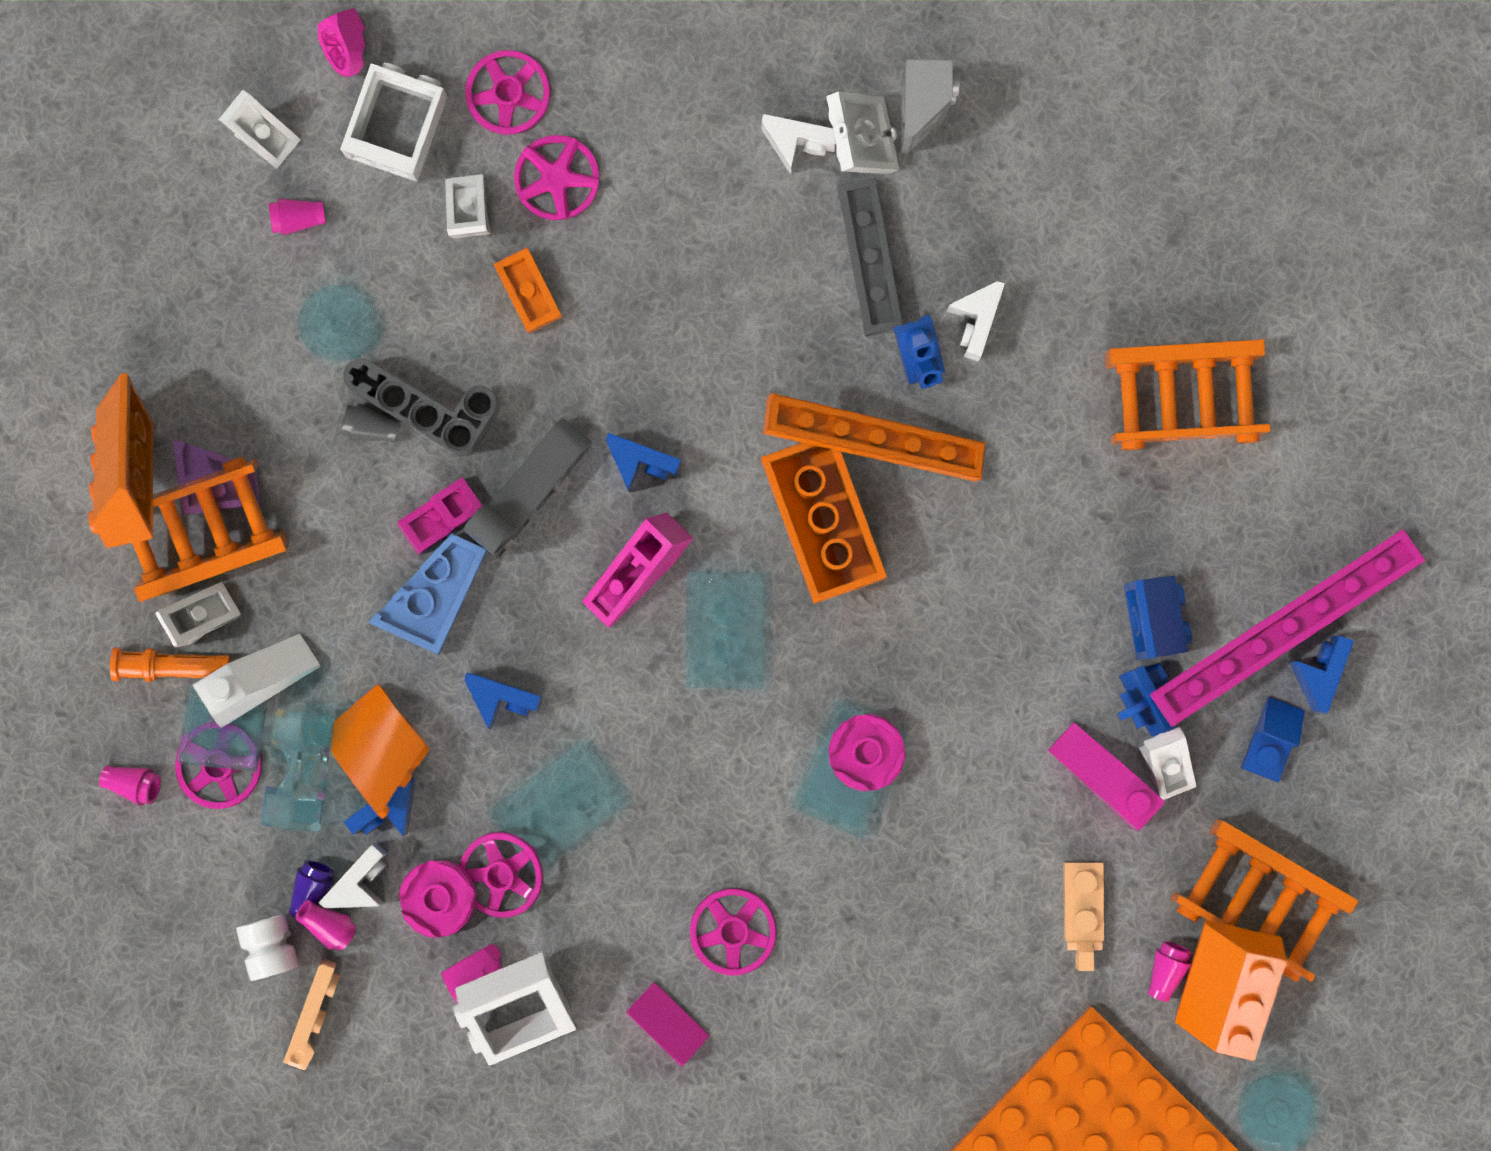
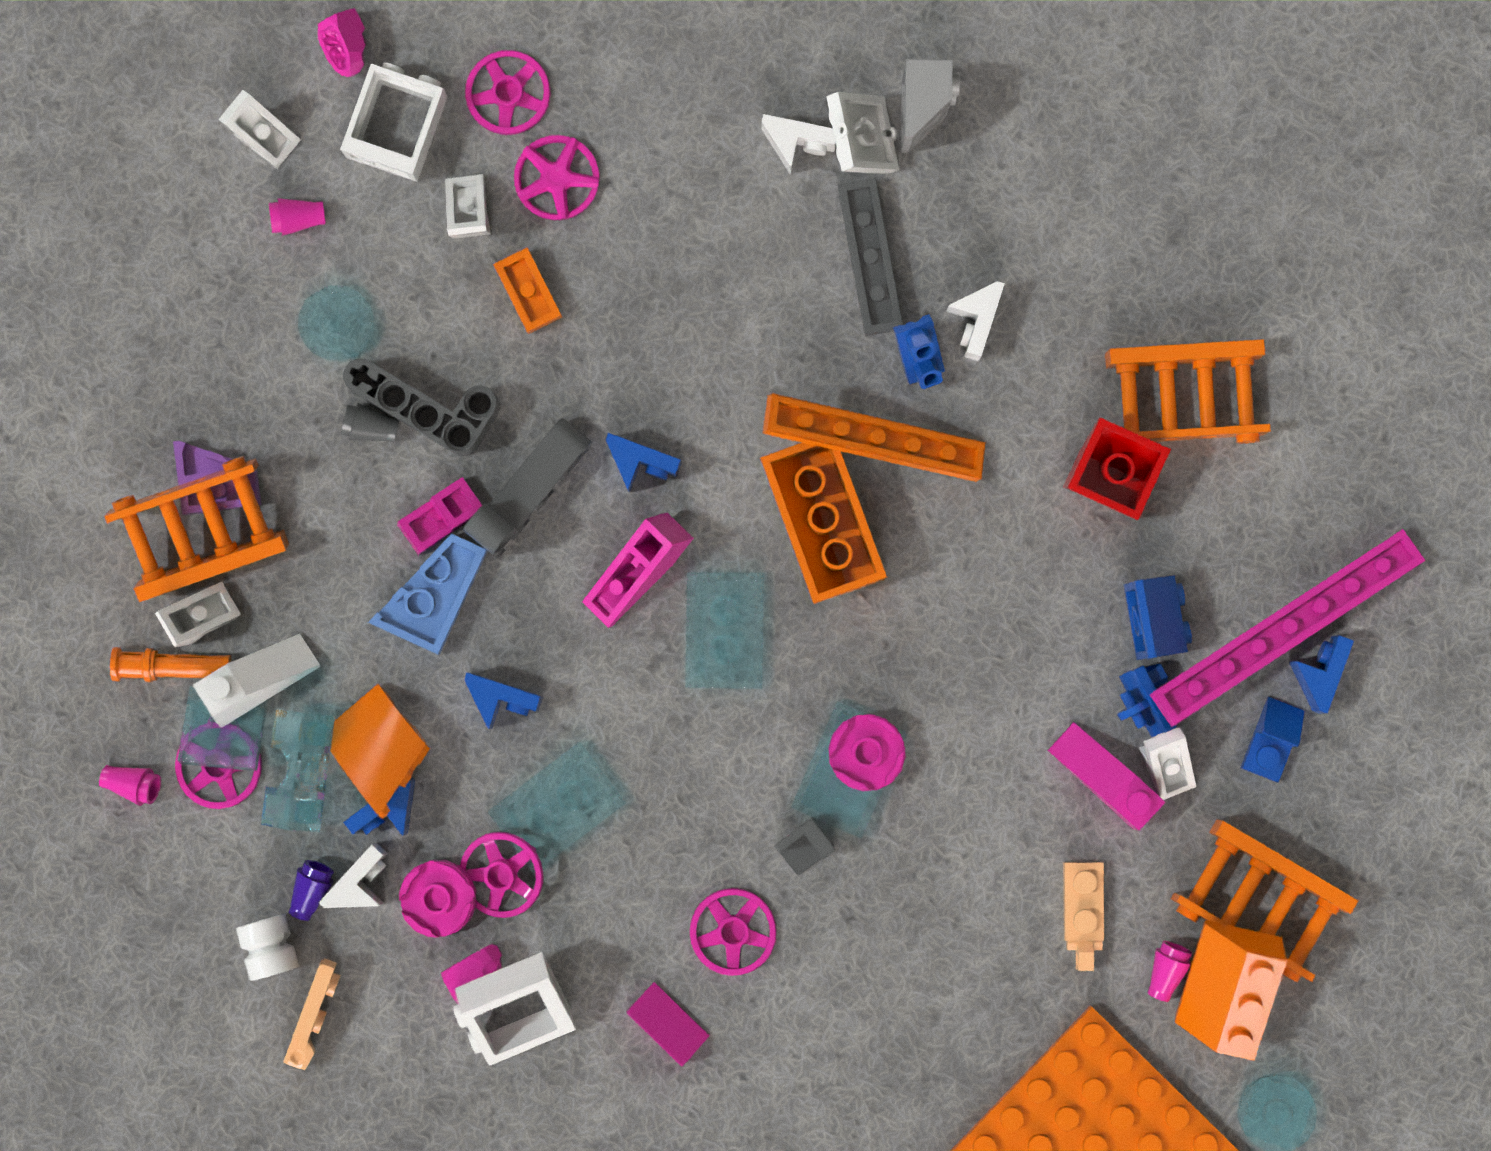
orange slope [88,373,154,548] -> none
dark pink cone [296,900,356,951] -> none
none -> dark grey panel [774,818,835,875]
none -> red slope [1063,417,1171,520]

